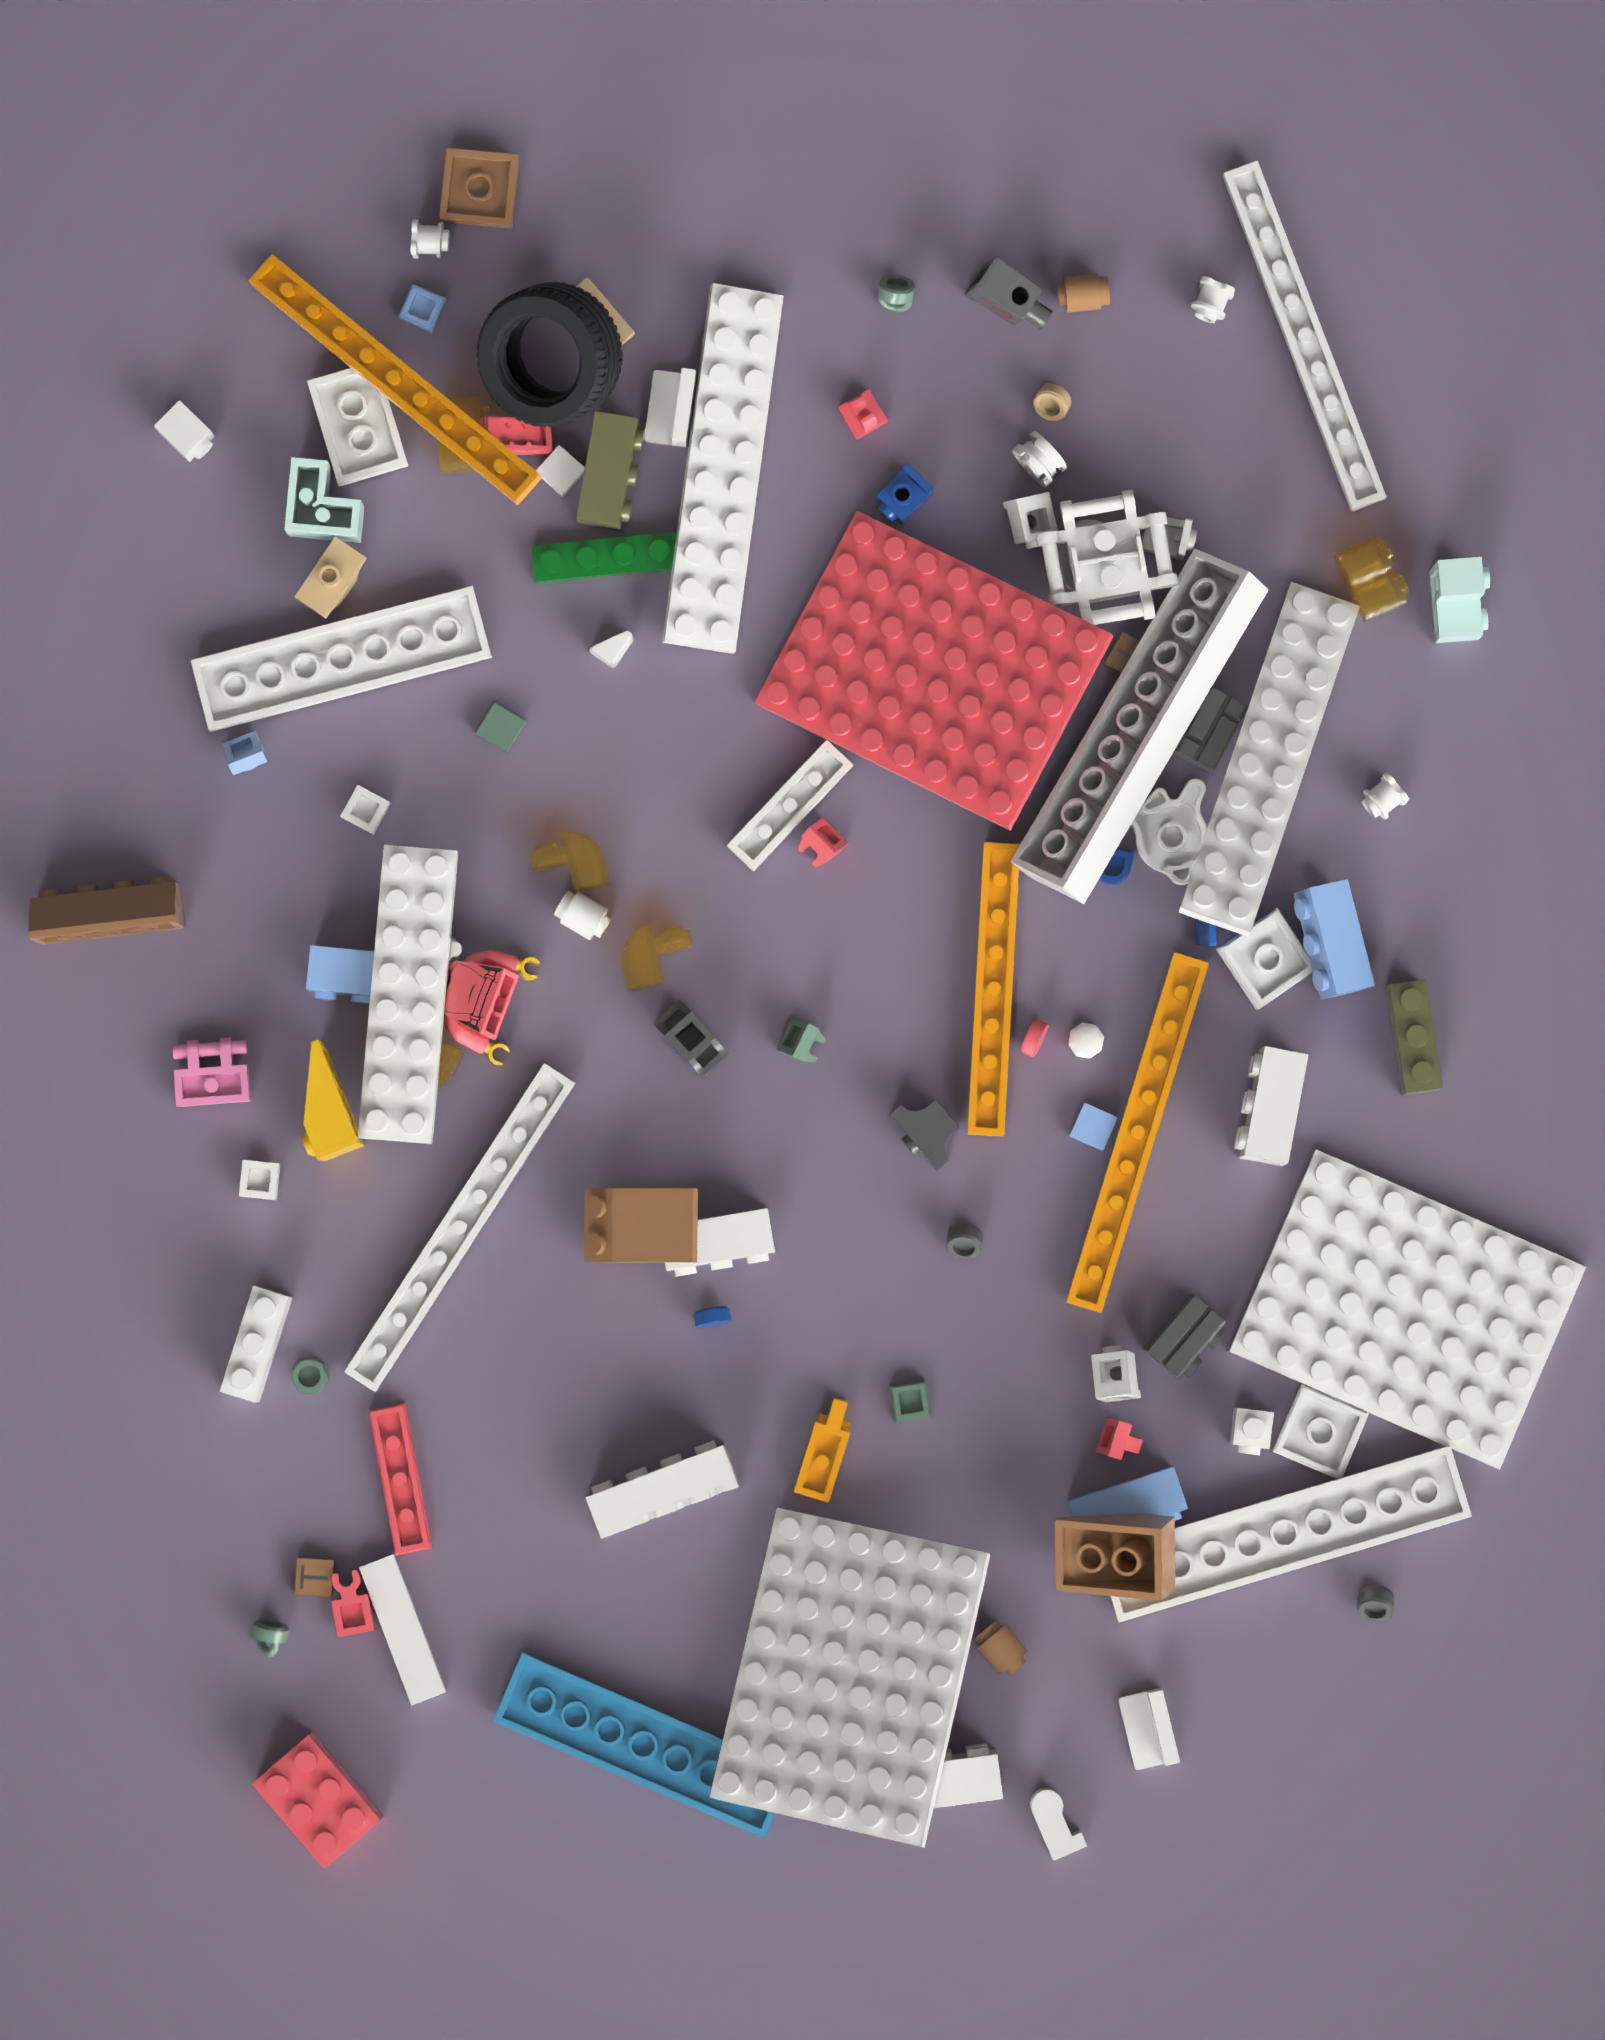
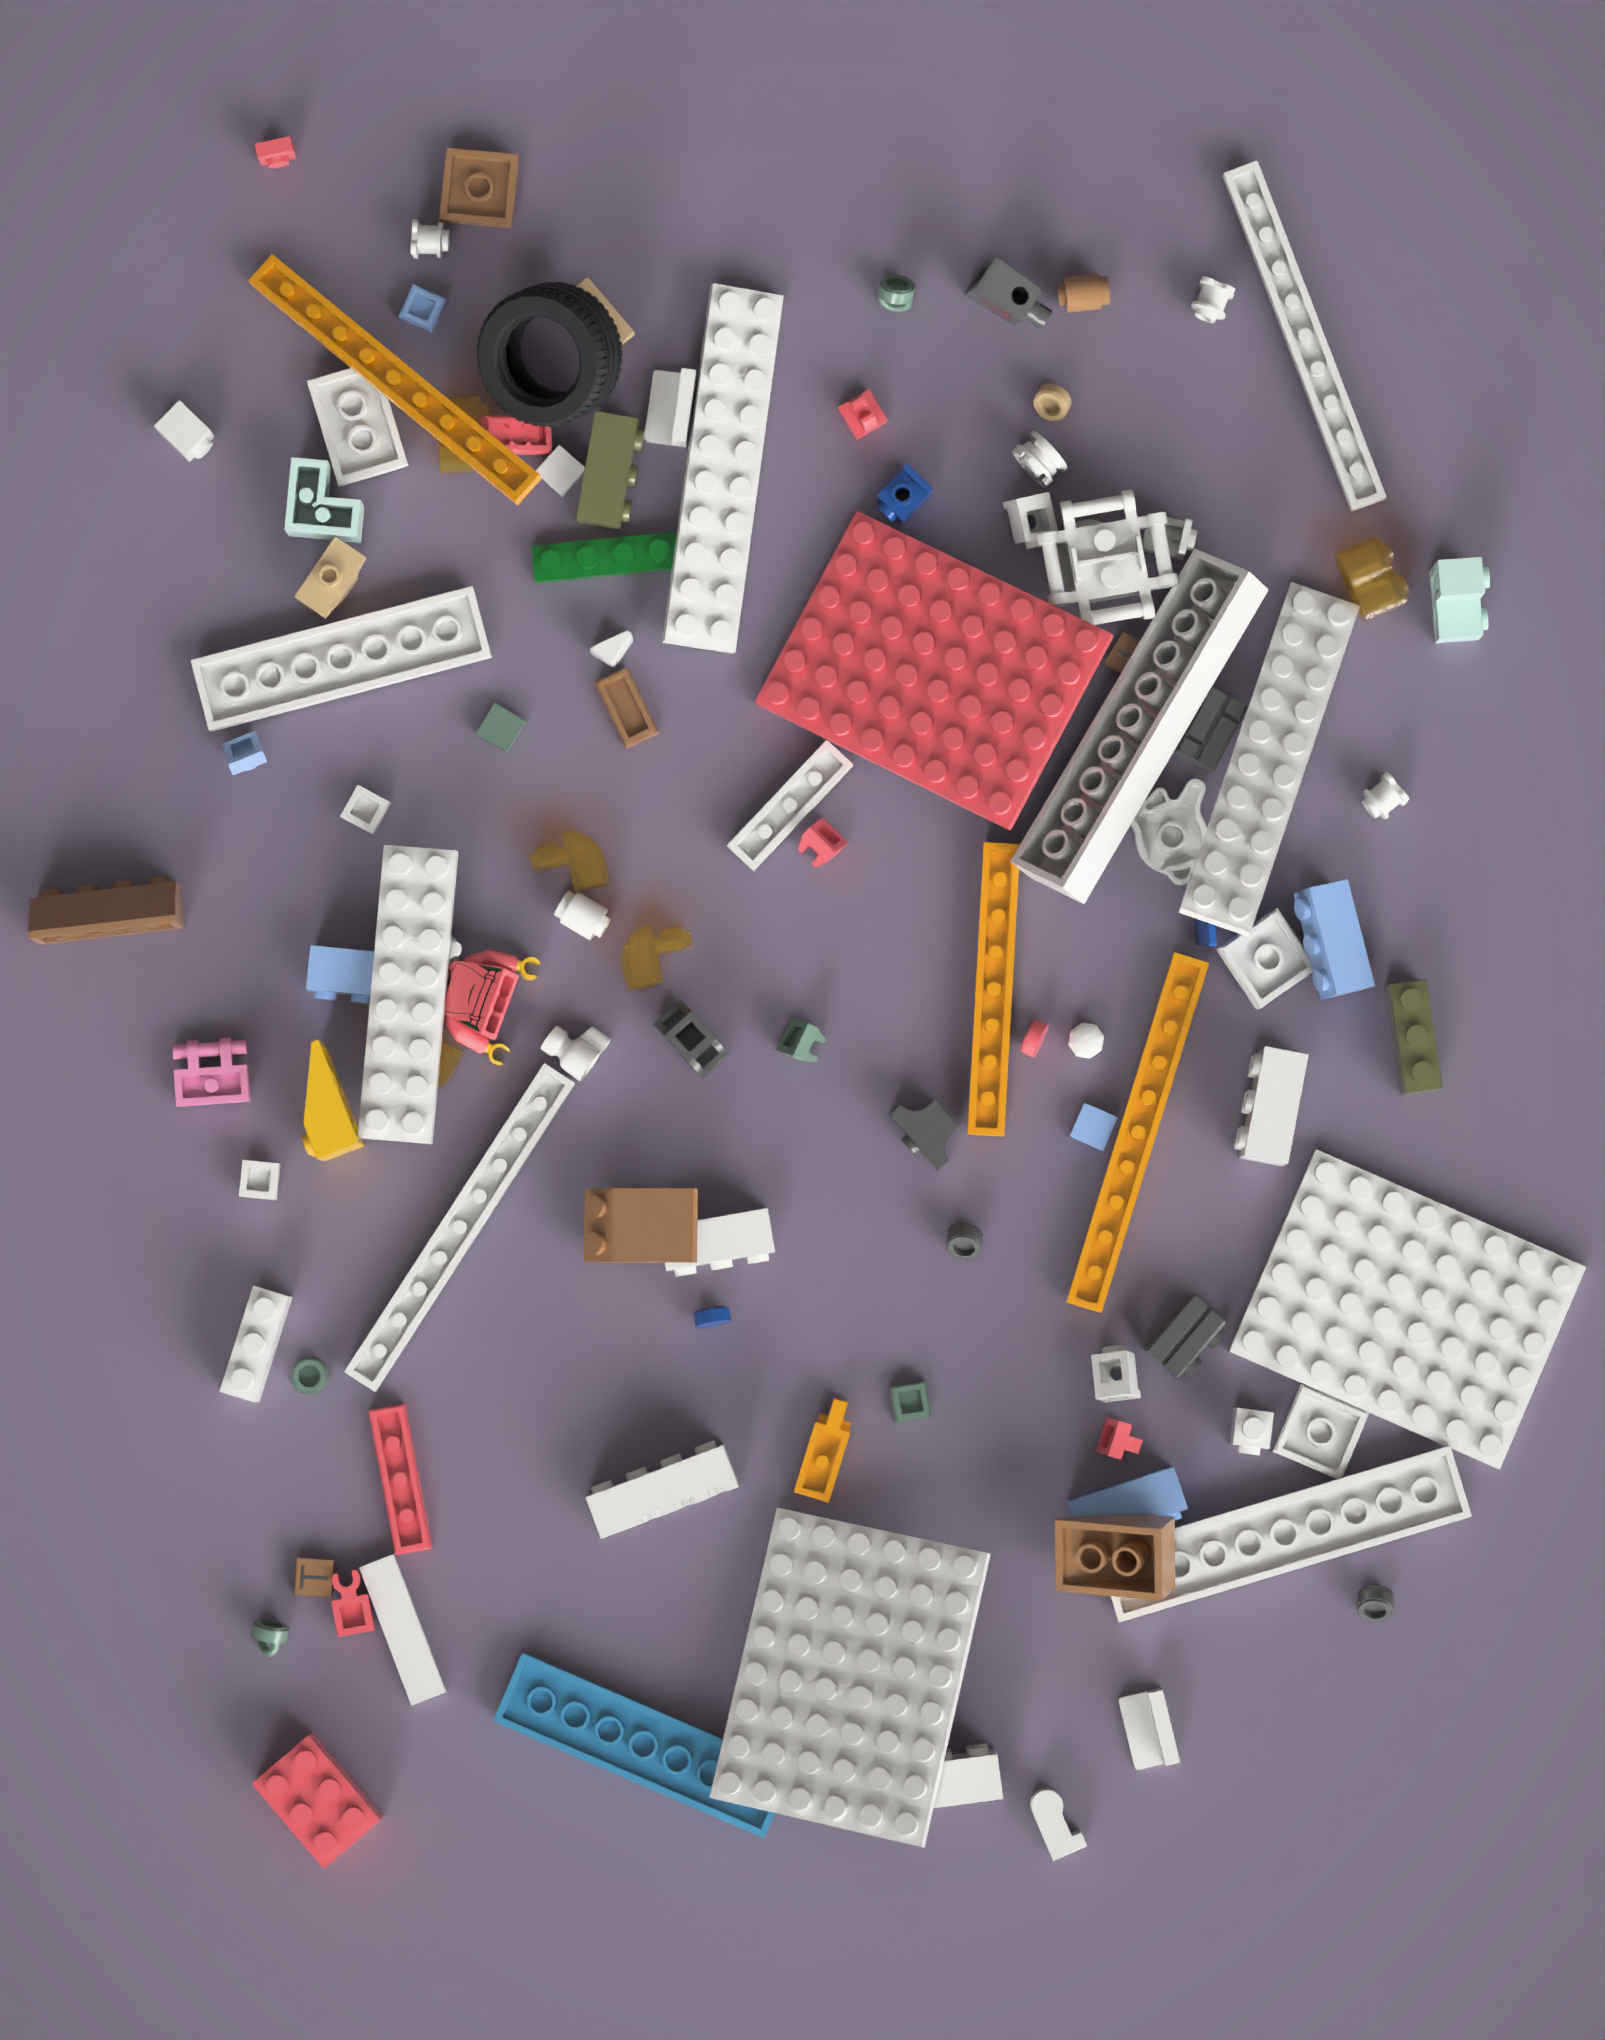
medium nougat brick [974,1619,1027,1675] -> none
blue tile [1099,848,1134,885] -> none
none -> coral plate [255,136,297,168]
none -> white piece [540,1025,611,1081]
none -> medium nougat tile [594,667,659,749]

